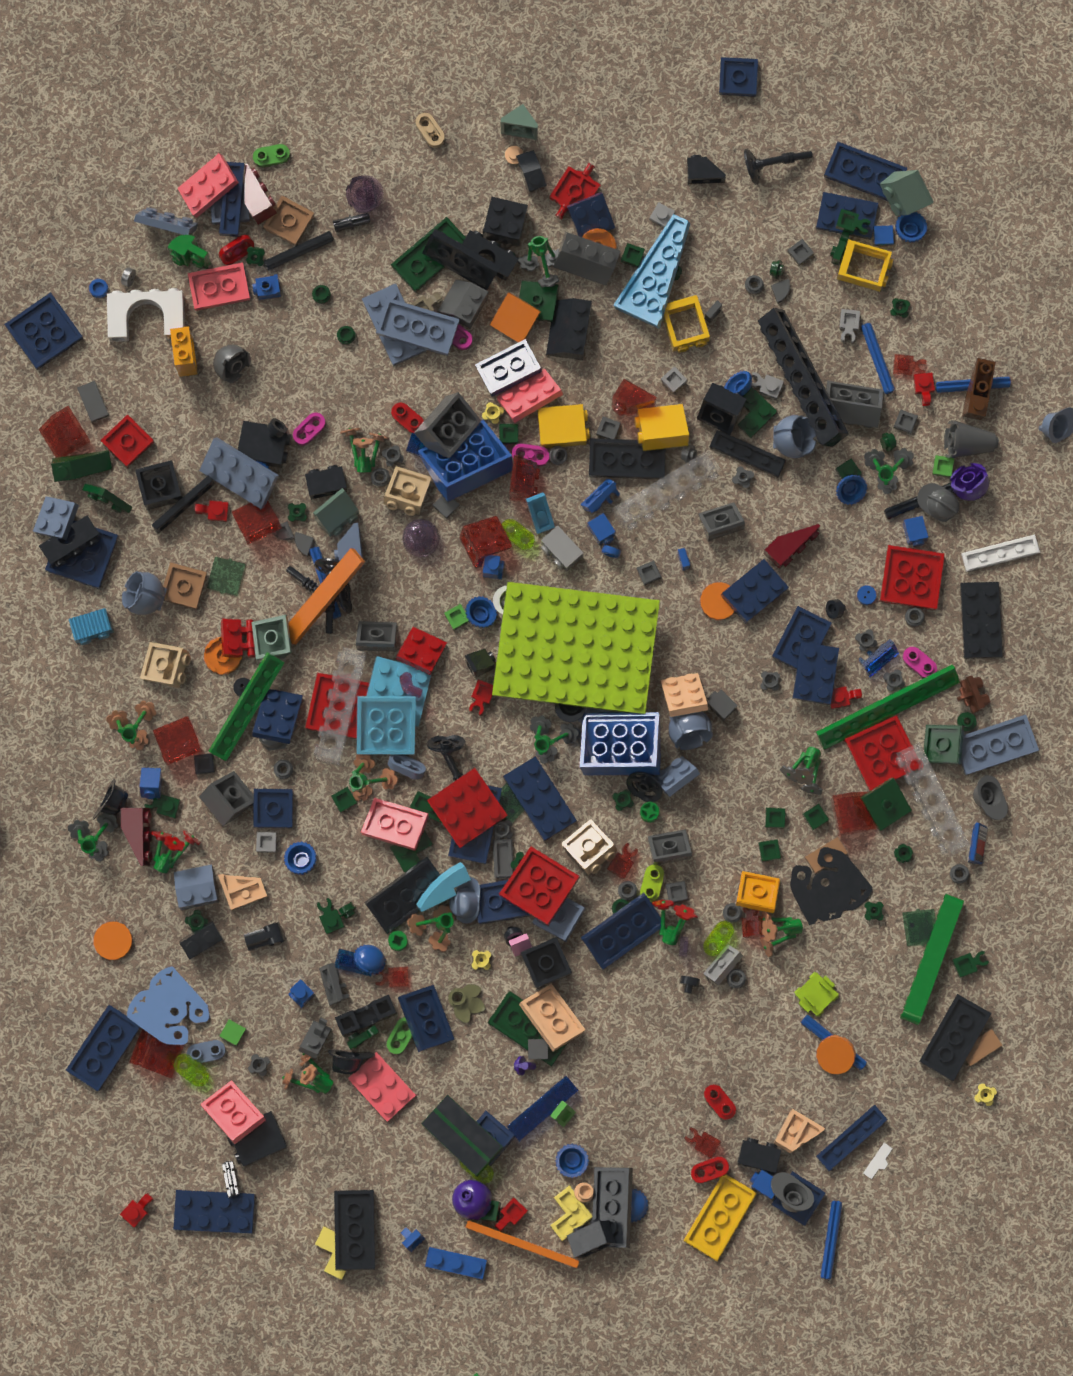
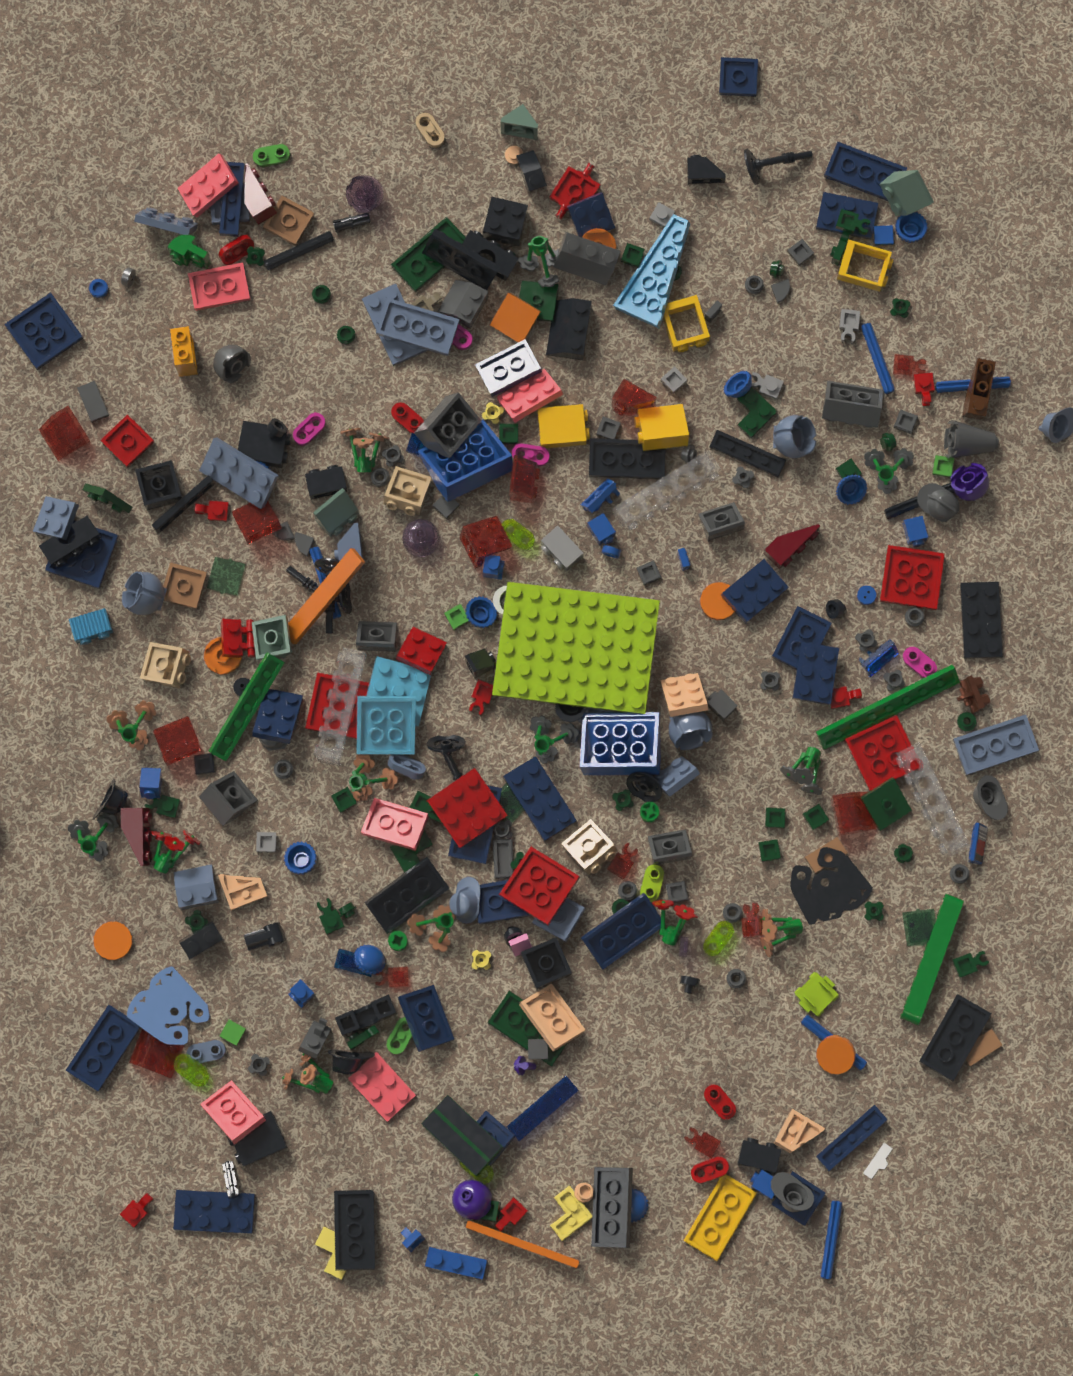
dark green slope [51,450,112,482] -> none
white arch [107,288,185,342] -> none
blue brick [252,274,281,300] -> none
dark blue plate [253,788,293,828] -> none
dark green plate [288,503,307,522] -> none
dark grey plate [319,963,349,1006] -> none
clear pink arm [399,672,423,698] -> none
medium azure slope [416,862,471,912] -> none
olive plate [448,984,485,1023] -> none
dark azure plate [526,492,555,534] -> none
dark grey plate [549,446,567,465] -> none
bright green tile [550,1100,576,1127] -> none
blue hat [555,1143,589,1178] -> none
brick [567,1219,616,1258] -> none
black brick [697,383,747,435] -> none
light grey plate [703,944,743,986] -> none
light orange tile [736,871,780,913] -> none
black brick [758,308,849,447] -> none
dark green plate [922,725,964,765] -> none
white tile [961,535,1040,572] -> none
light yellow plate [974,1084,997,1106] -> none

